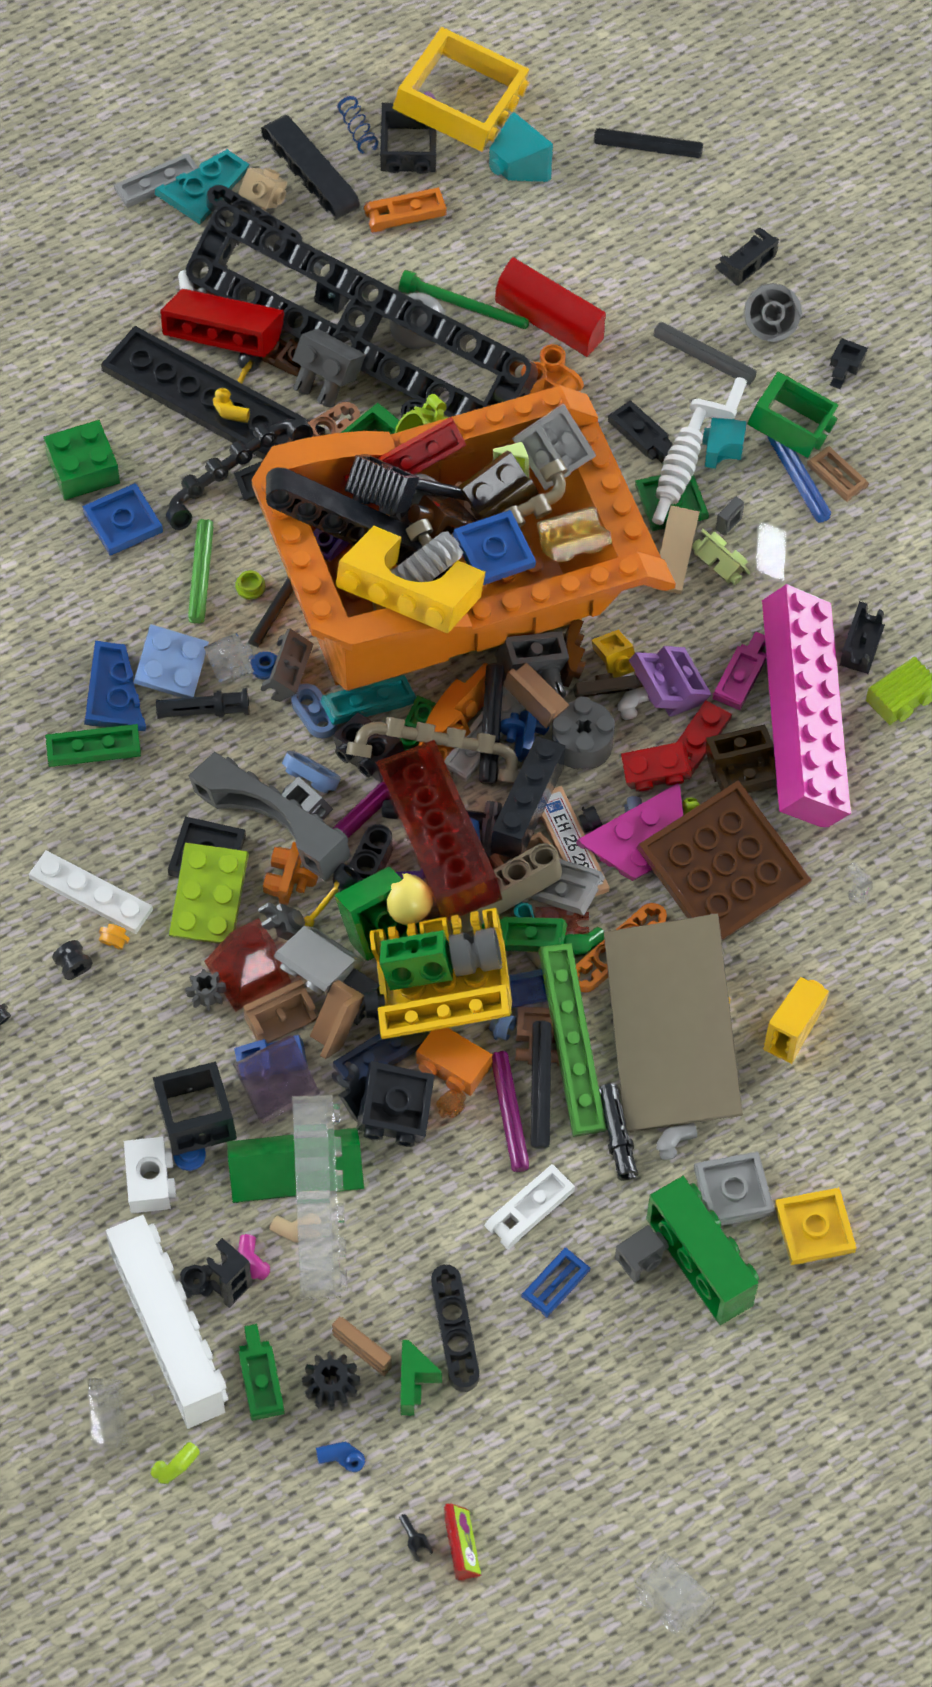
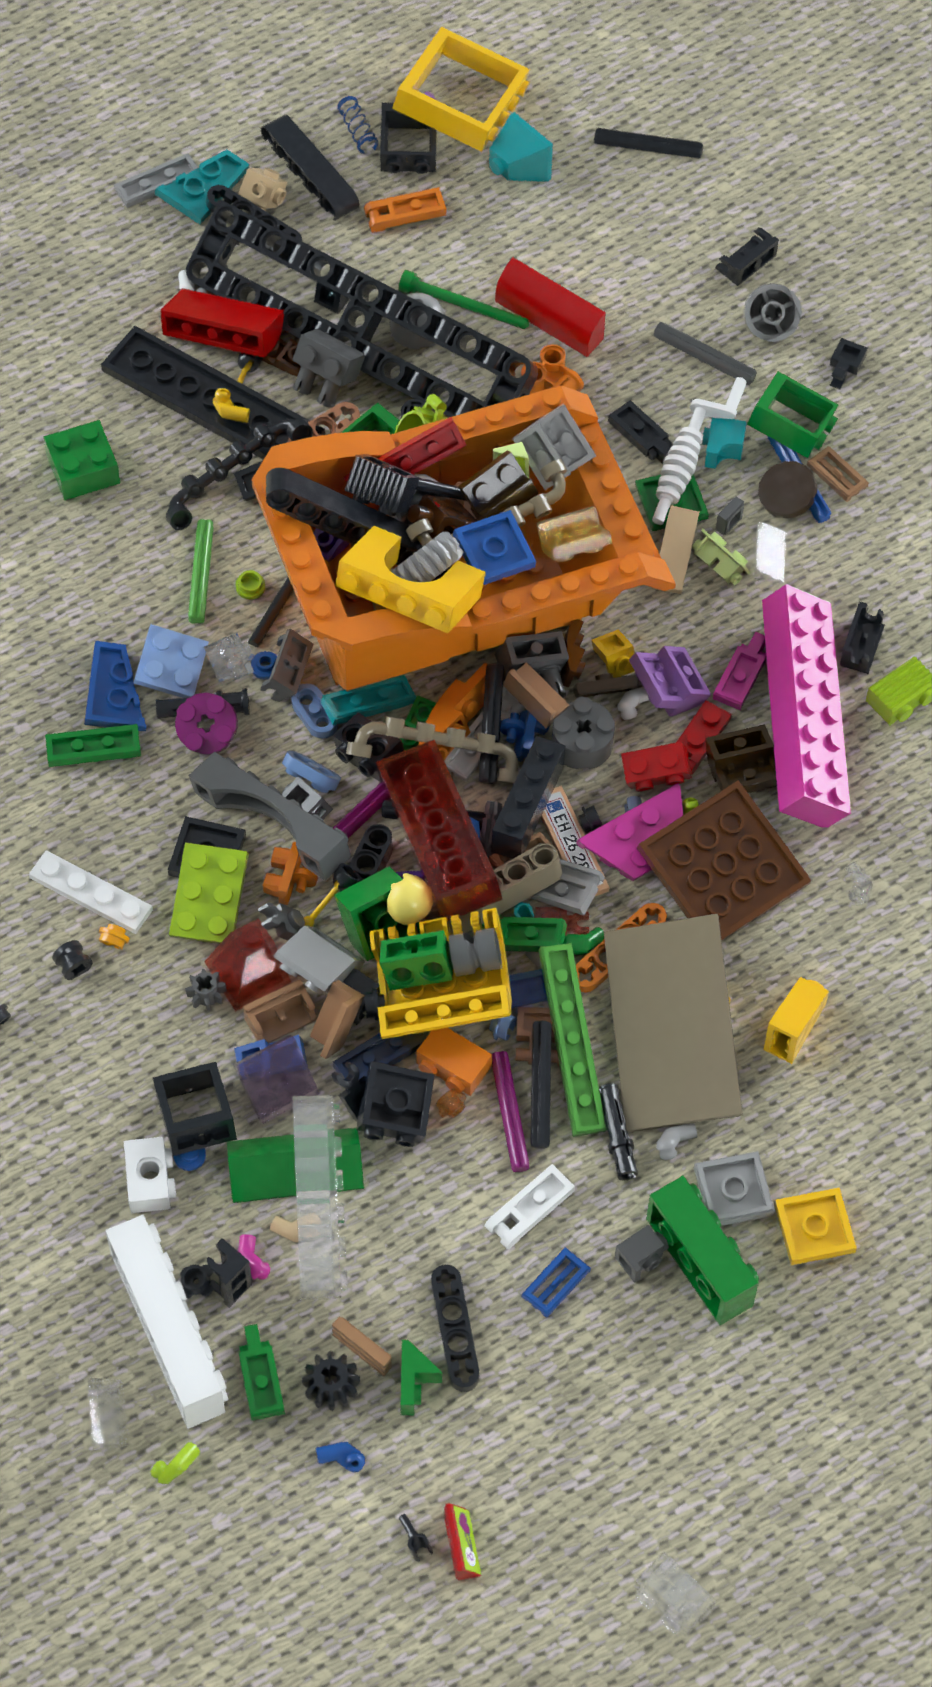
blue plate [82,483,163,556] -> none
none -> magenta plate [175,693,238,755]
none -> dark brown tile [758,461,818,519]

